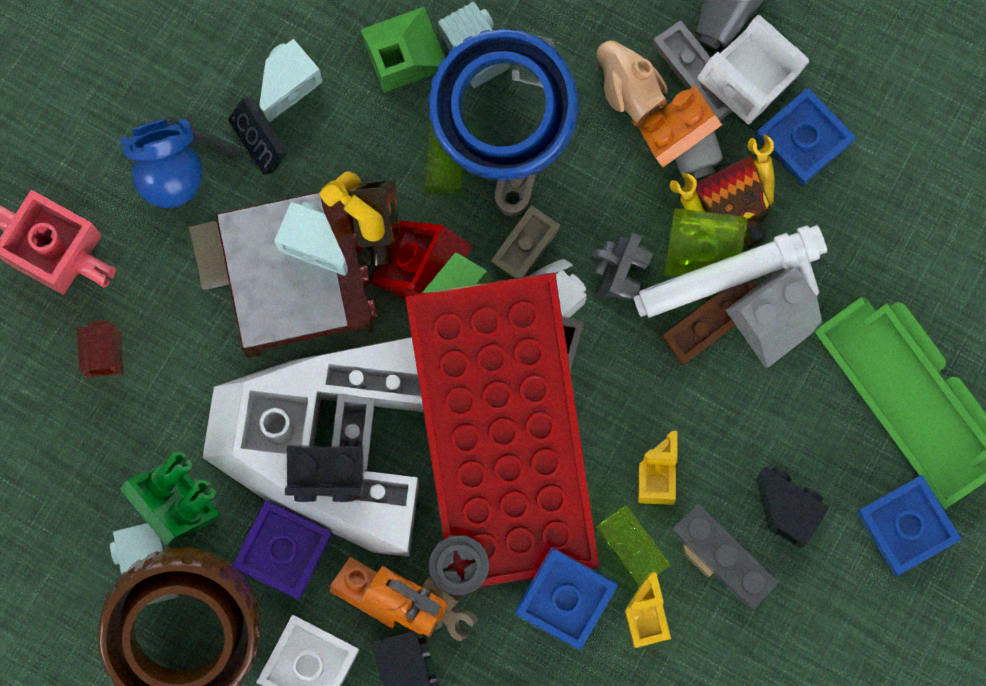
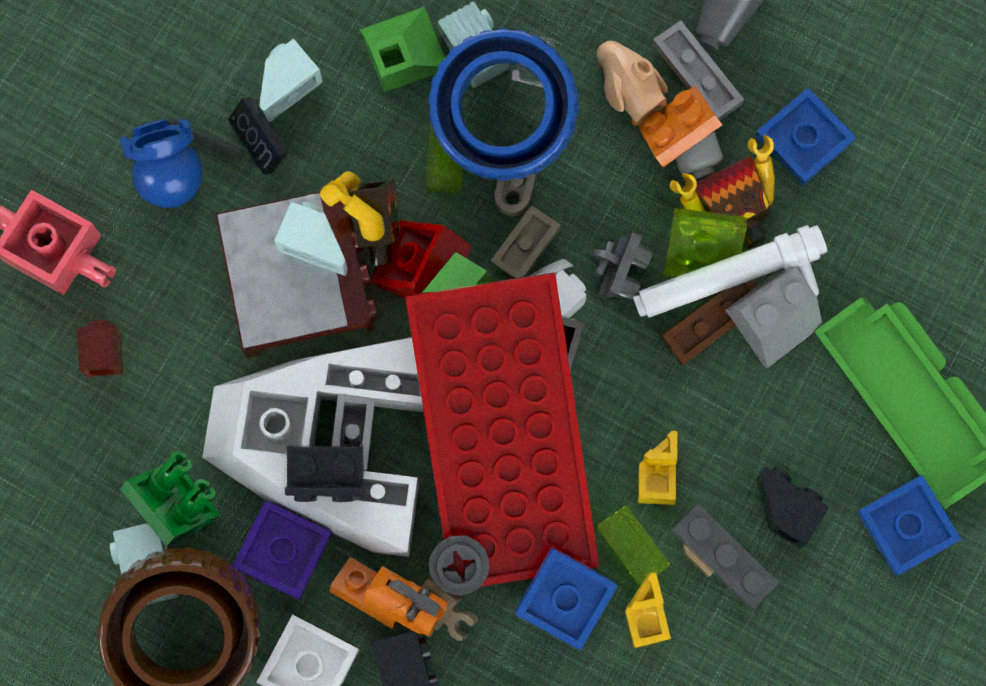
dark tan sticker [189,221,230,290] -> none
white panel [697,15,809,125] -> none

